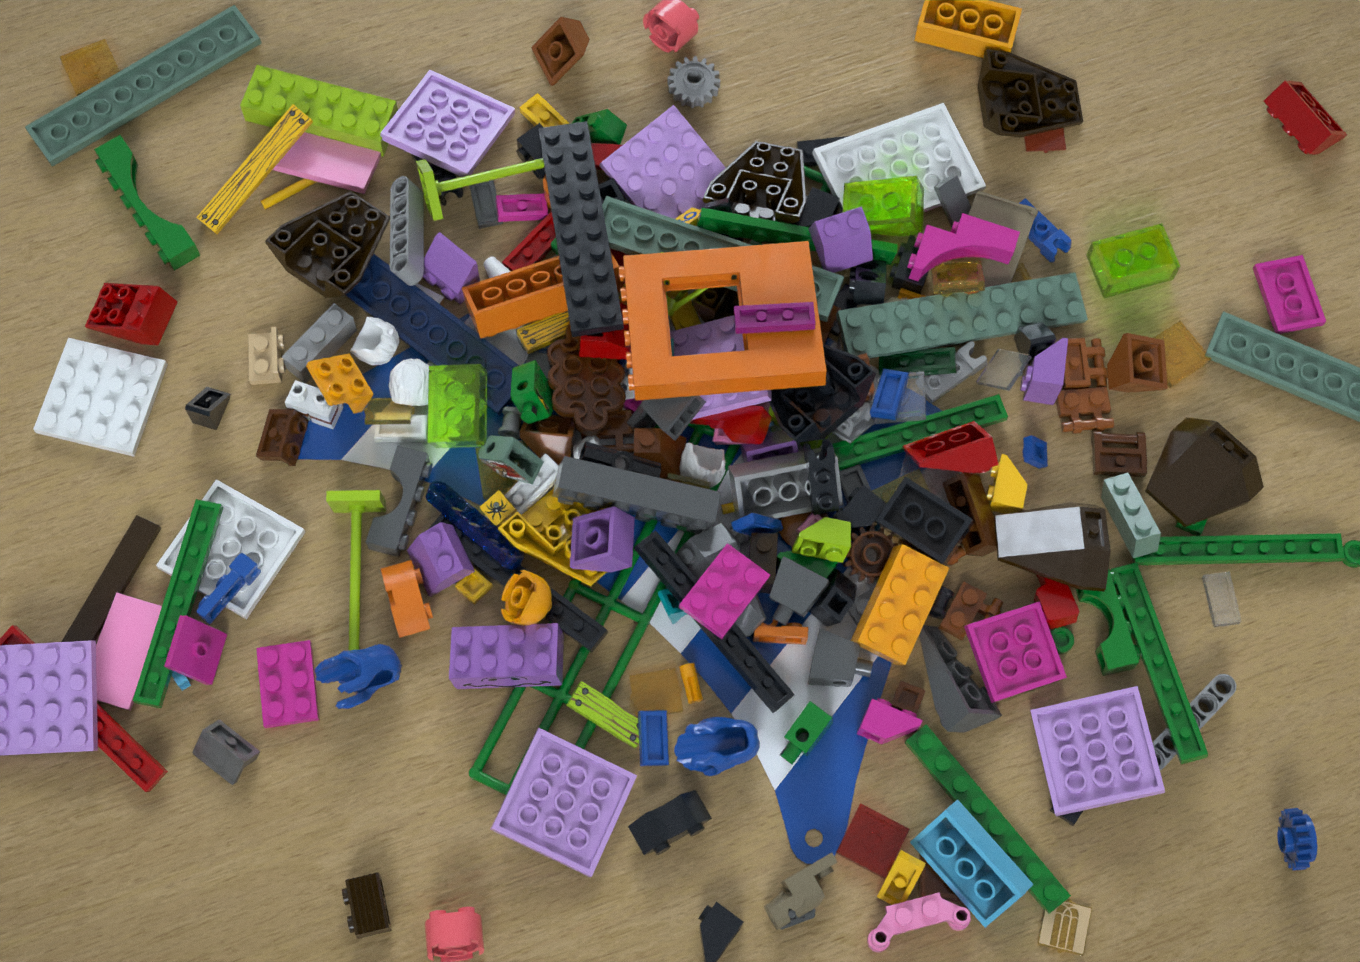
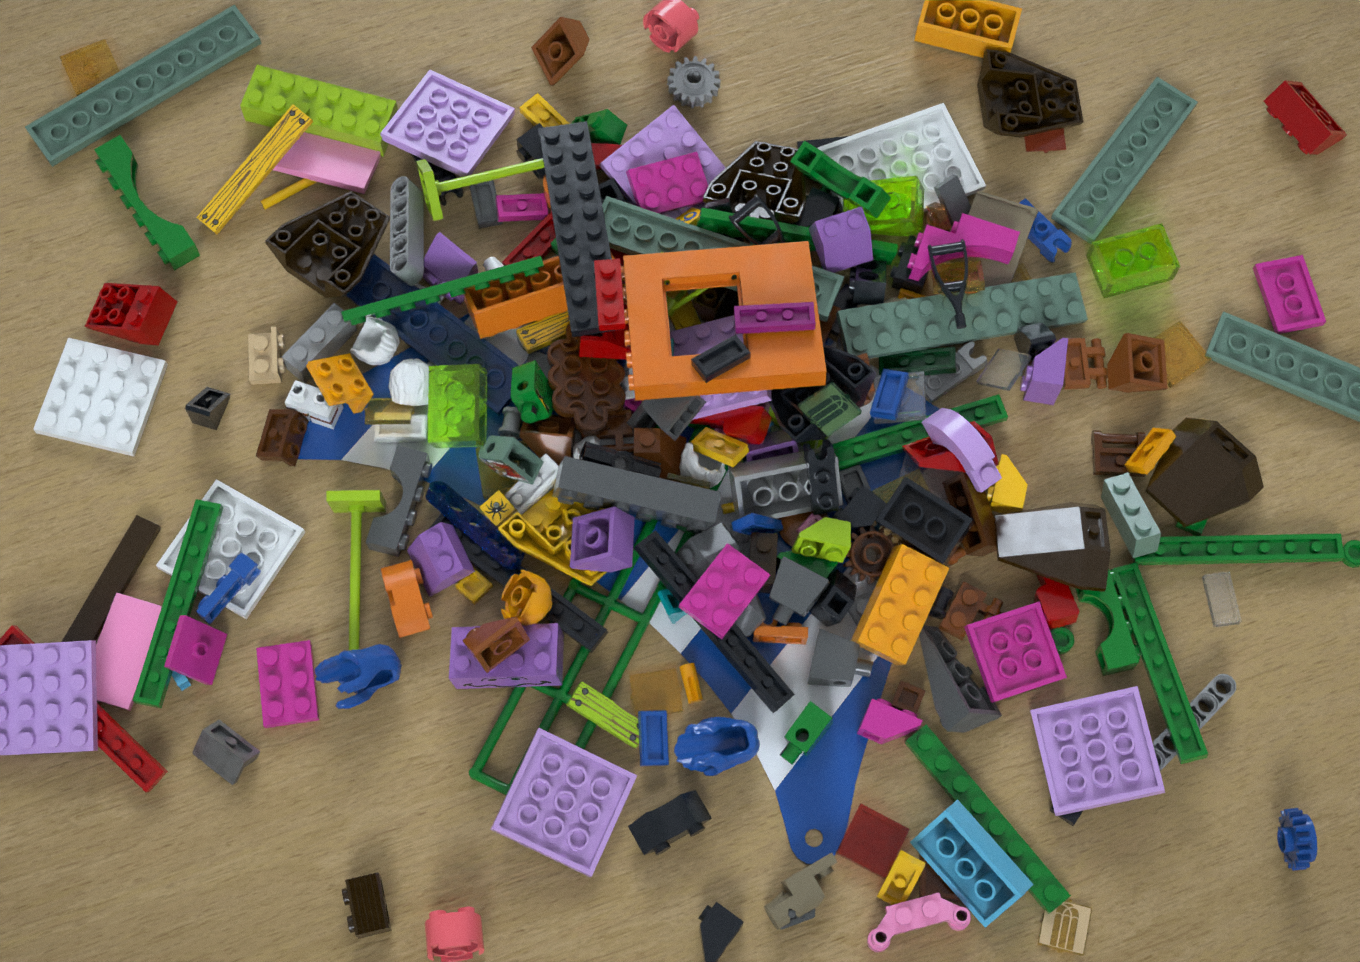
light grey hinge [832,402,876,443] -> none
blue plate [1022,435,1048,469] -> none
dark orange plate [1056,387,1114,434] -> none
none -> green plate [342,256,544,326]
none -> dark orange slope [462,617,530,673]
none -> red plate [594,258,626,331]
none -> dark pink plate [626,152,708,214]
none -> yellow plate [690,427,749,468]
none -> black tile [691,334,751,383]
none -> black piece [729,194,785,245]
none -> green arch [790,140,891,219]
none -> clear green piece [798,382,862,436]
none -> lavender arch [922,408,1002,492]
none -> clear orange plate [926,202,952,232]
none -> black piece [927,239,968,329]
none -> sand green plate [1051,77,1198,245]
none -> light orange plate [1124,428,1176,475]

